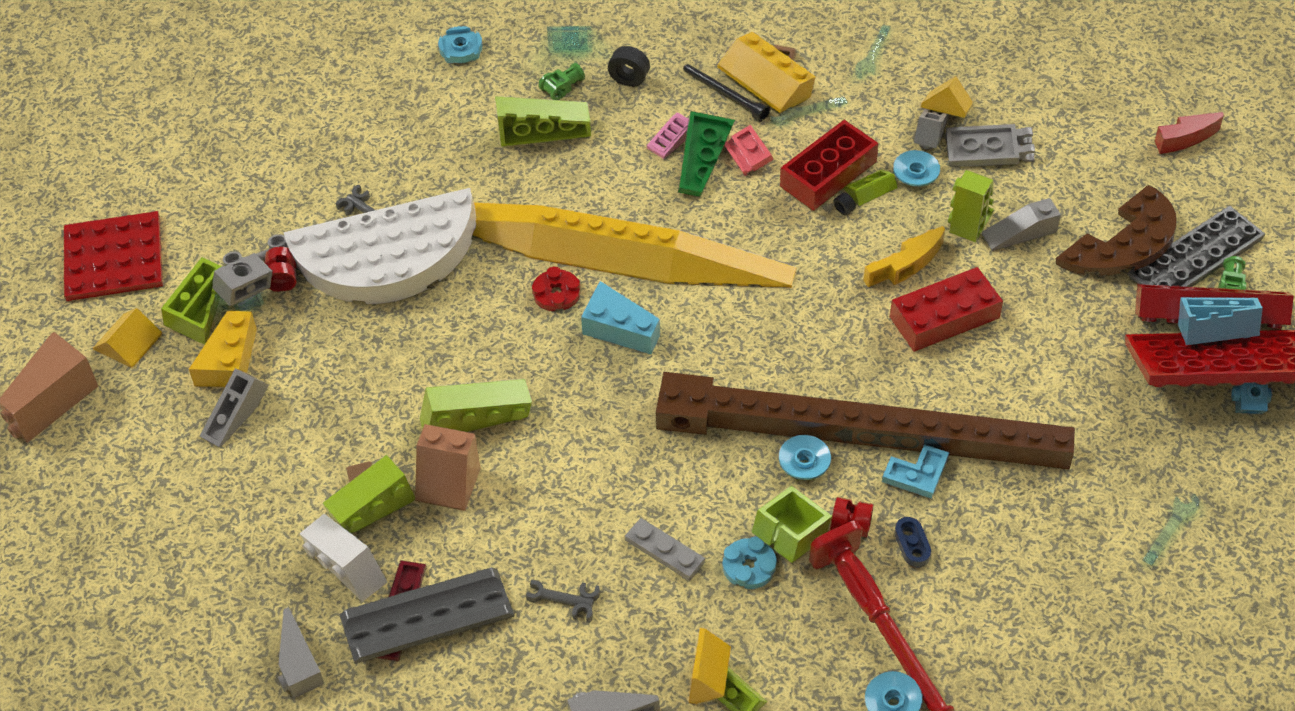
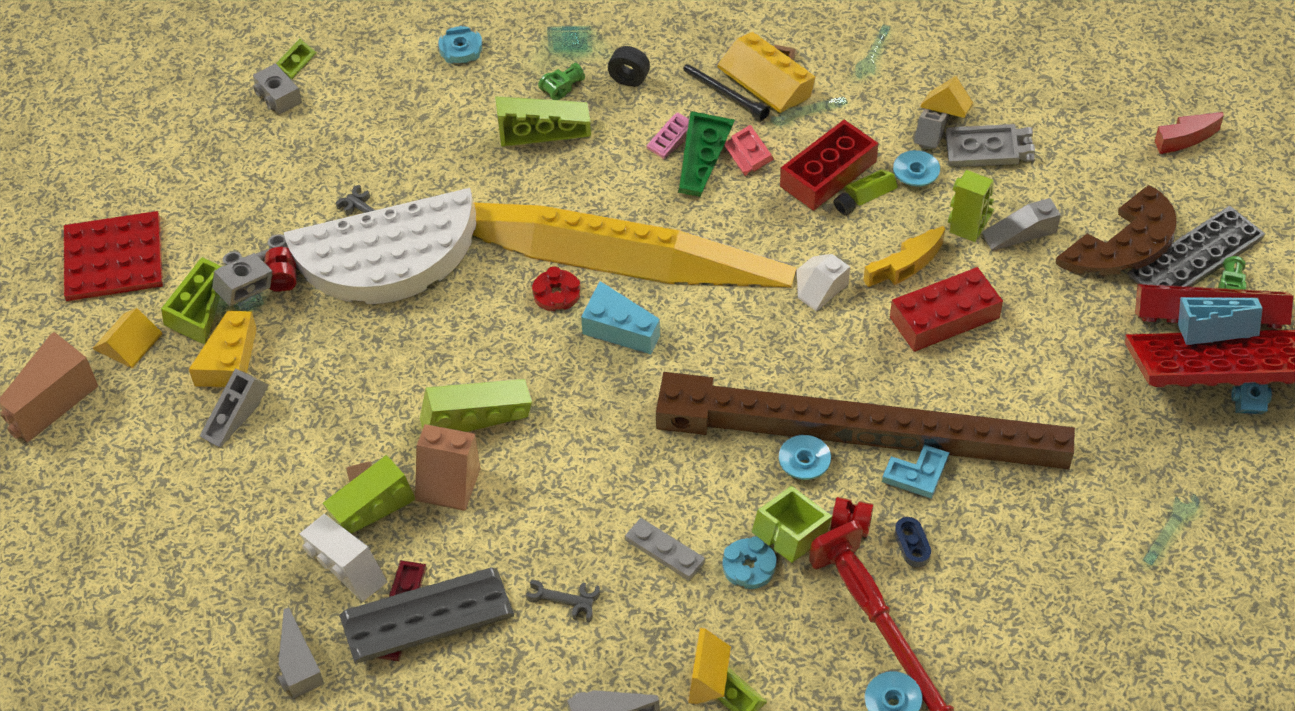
none -> light grey brick [253,63,302,115]
none -> lime slope [276,39,317,80]
none -> white slope [796,254,850,311]

